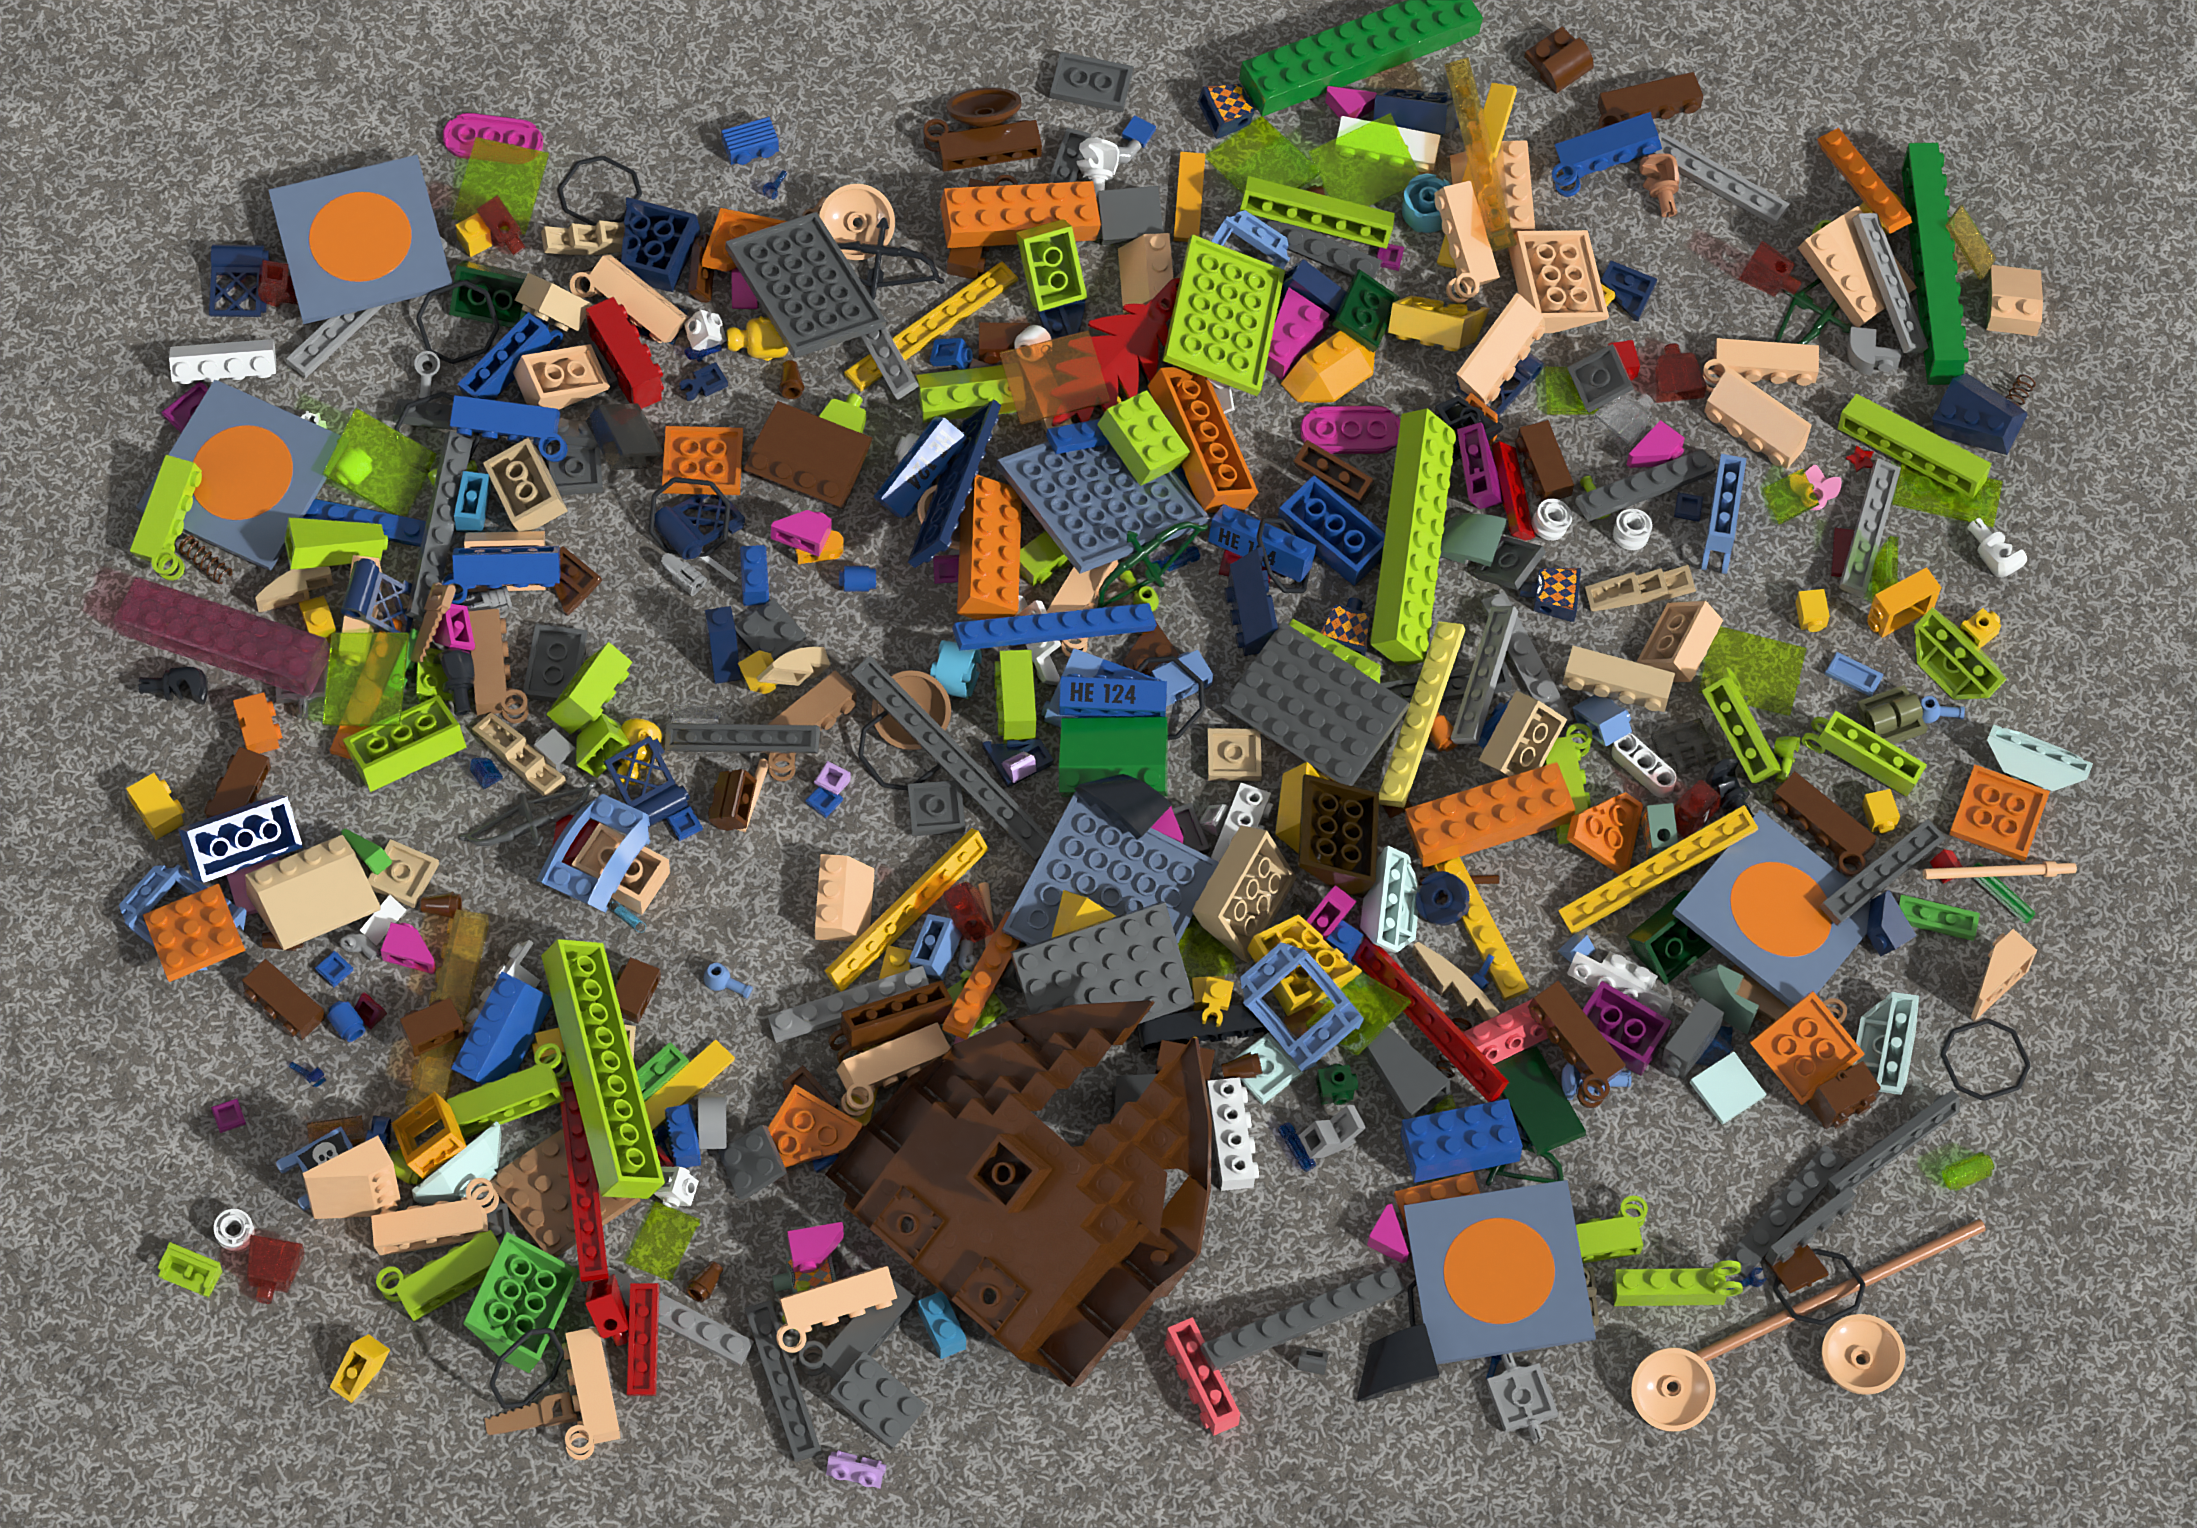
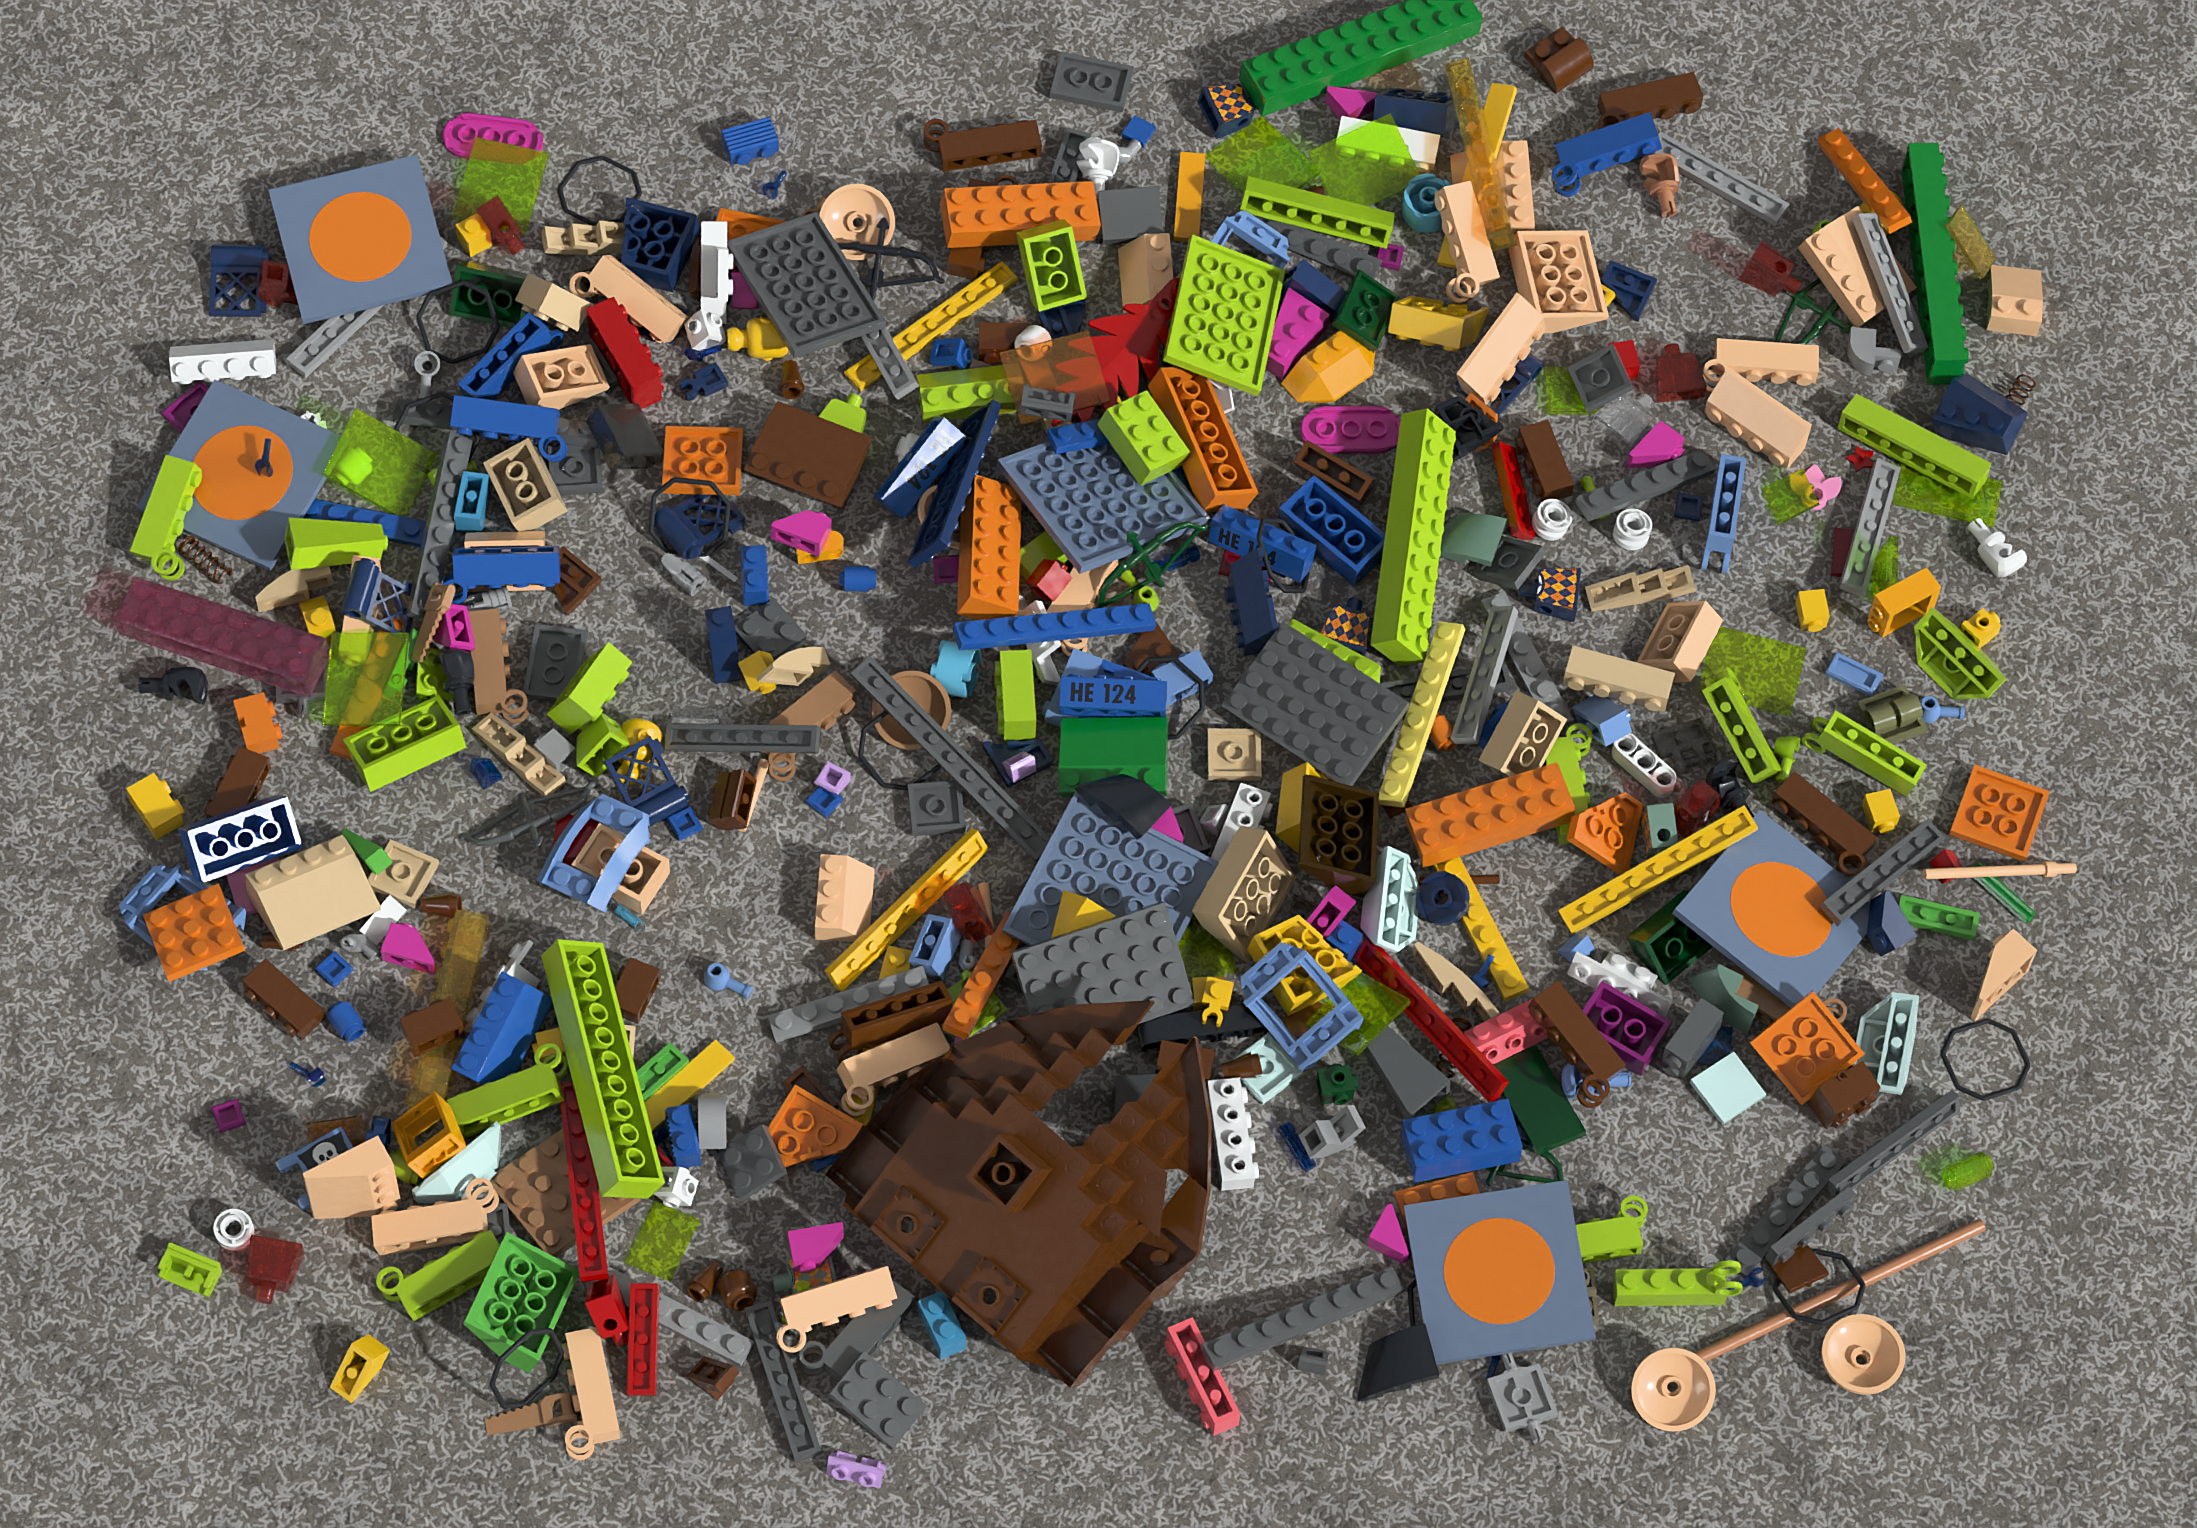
dark red slope [354,992,387,1029] -> none
reddish brown dish [946,88,1022,128] -> none
magenta slope [1457,422,1503,509] -> none
light aqua wedge [1987,725,2093,791] -> none
none -> clear blue hand [255,438,273,477]
none -> reddish brown slope [686,1356,739,1401]
none -> white bracket [701,221,733,324]
none -> reddish brown head [717,1269,757,1311]
none -> dark grey hinge [1020,384,1076,422]
none -> brick [1025,559,1073,602]

